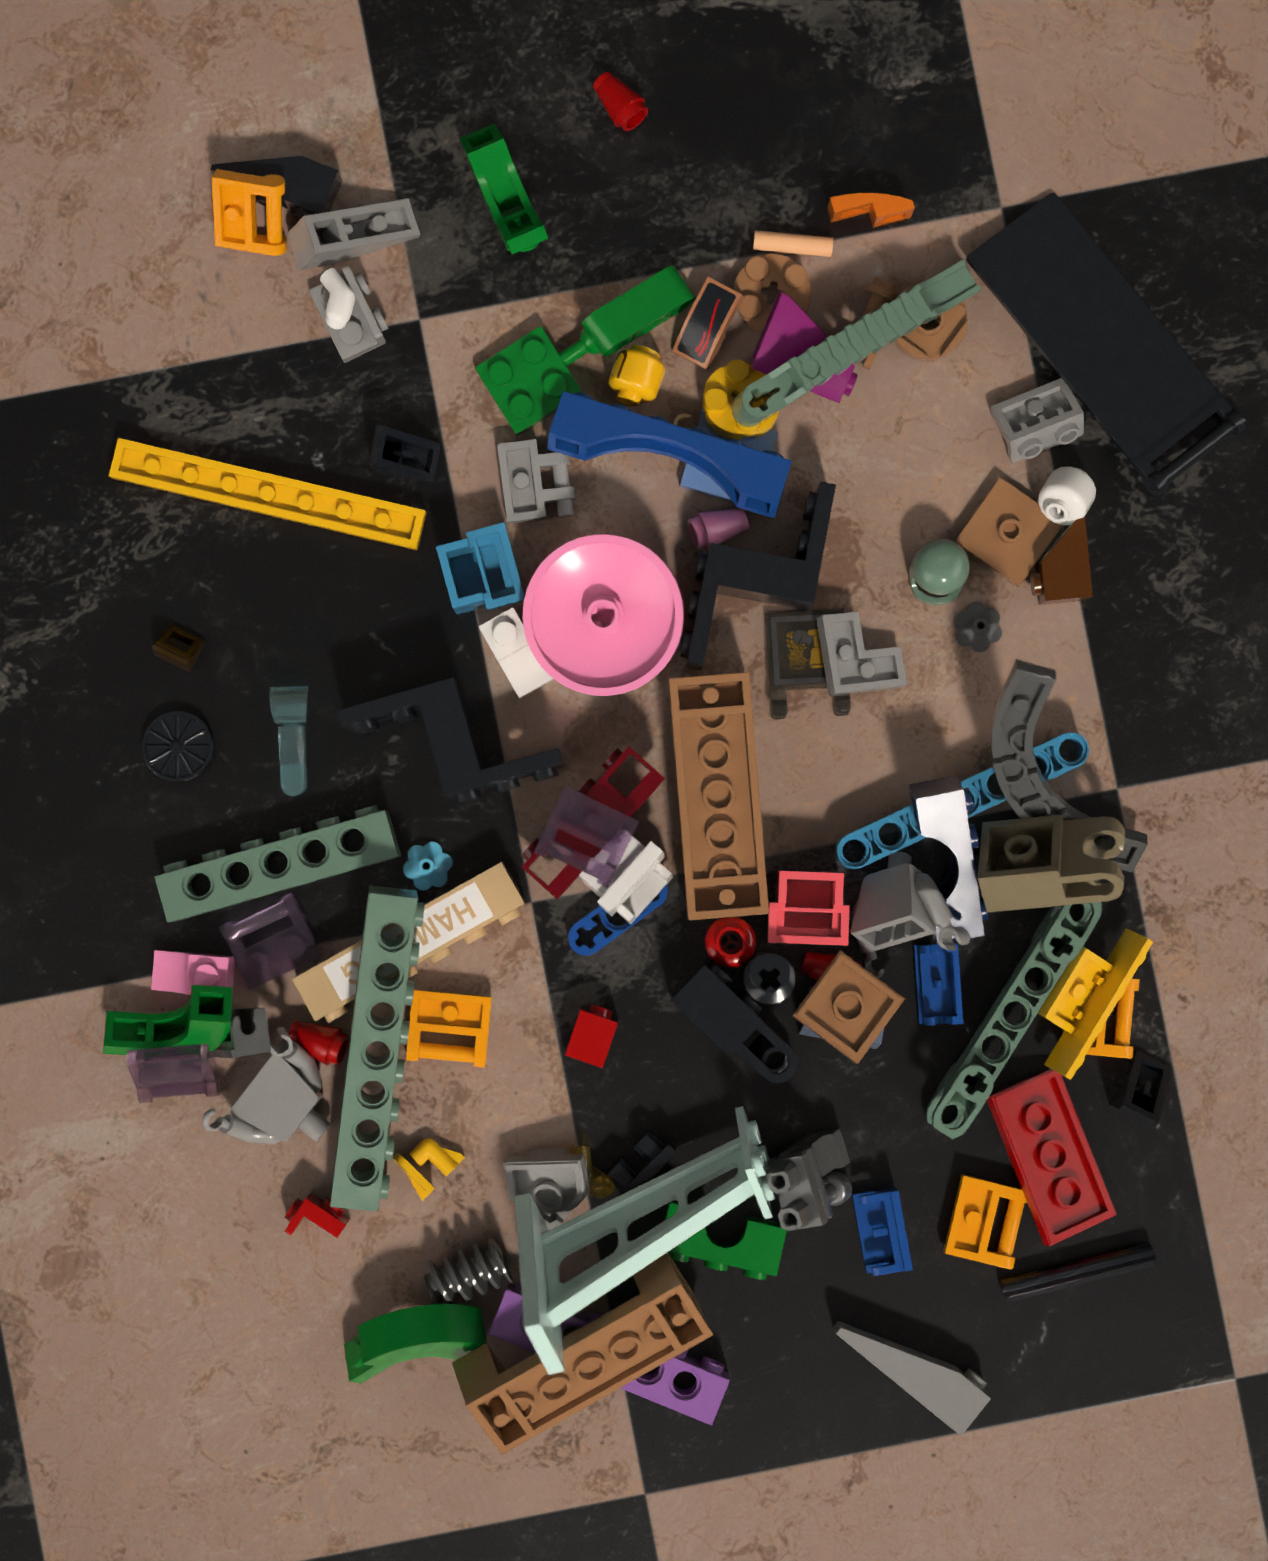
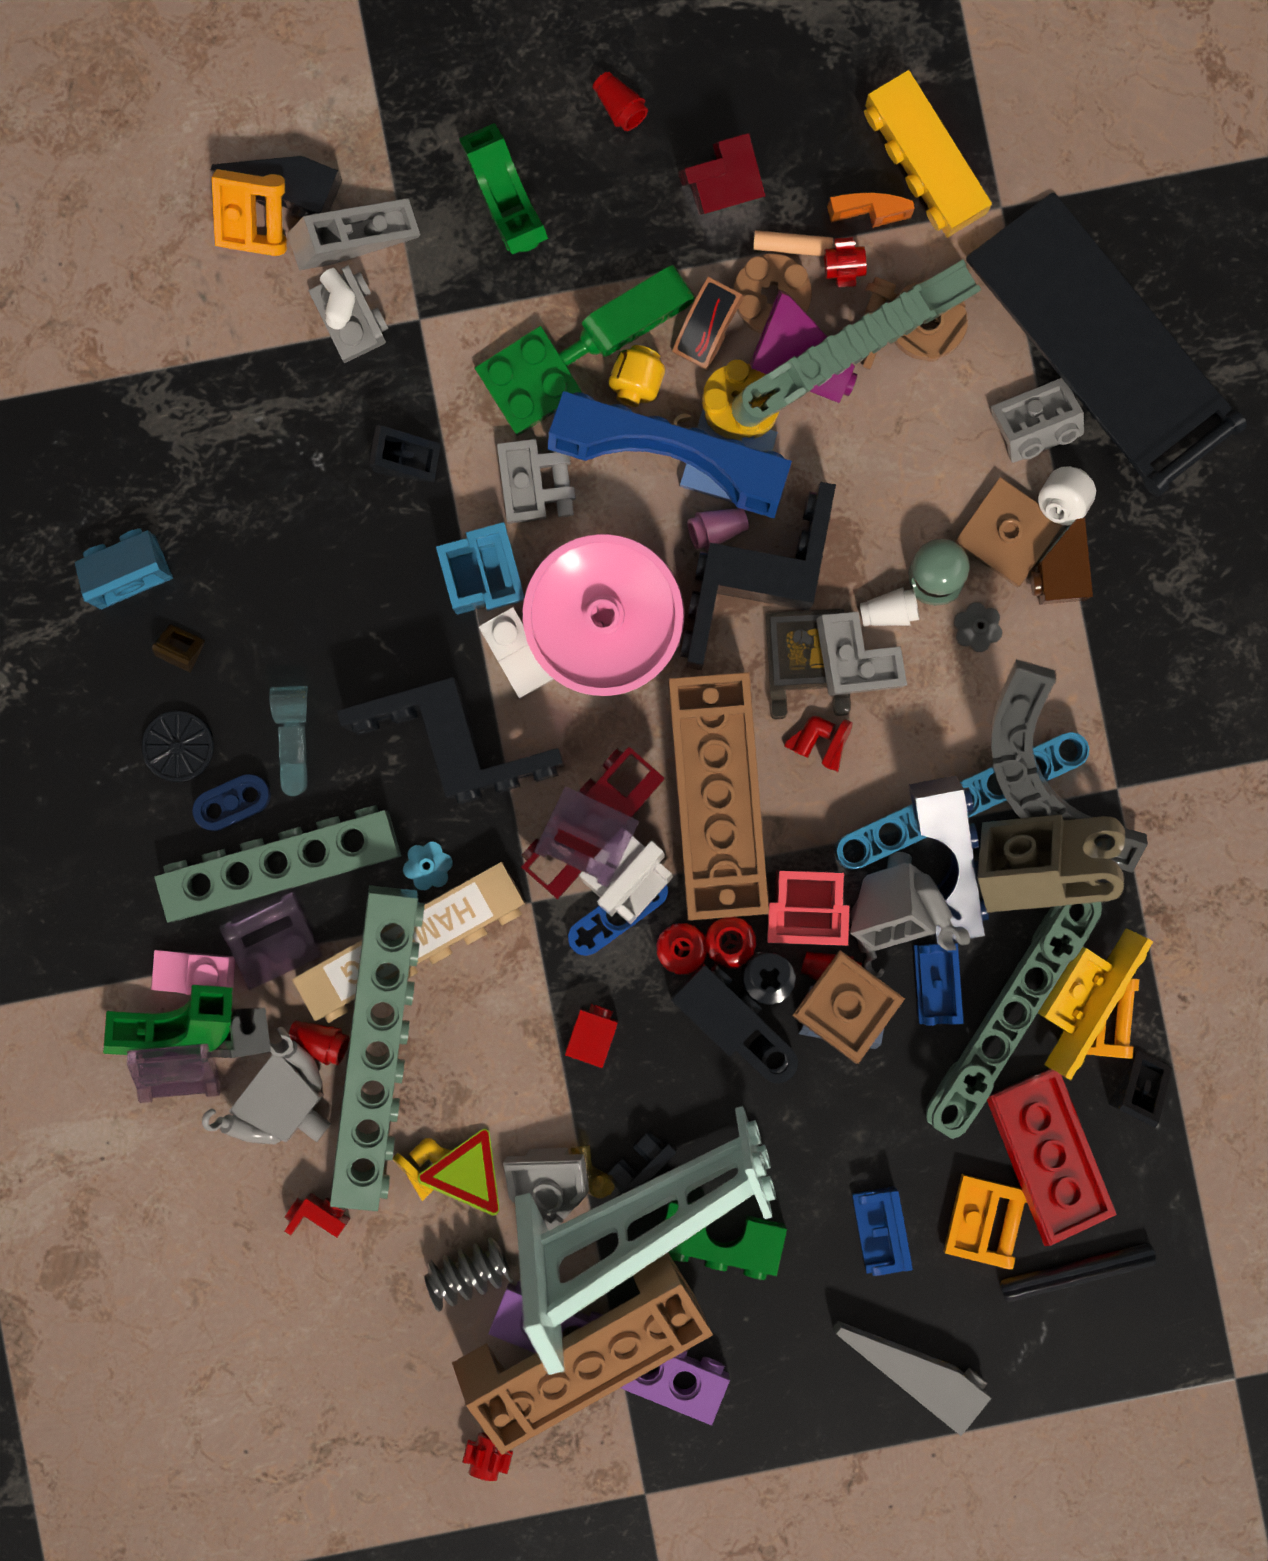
yellow plate [109,438,427,551] -> none
green arch [344,1304,487,1384] -> none
light orange plate [406,989,492,1068] -> none
dark grey hips [766,1128,852,1231] -> none
none -> dark azure slope [75,529,173,609]
none -> dark blue plate [193,774,271,831]
none -> piece [418,1129,500,1216]
none -> red gear [462,1432,513,1481]
none -> red head [656,923,707,974]
none -> dark red plate [678,133,765,215]
none -> red piece [784,715,853,773]
none -> red gear [824,237,867,288]
none -> white cone [860,587,920,626]
none -> yellow brick [864,70,992,238]

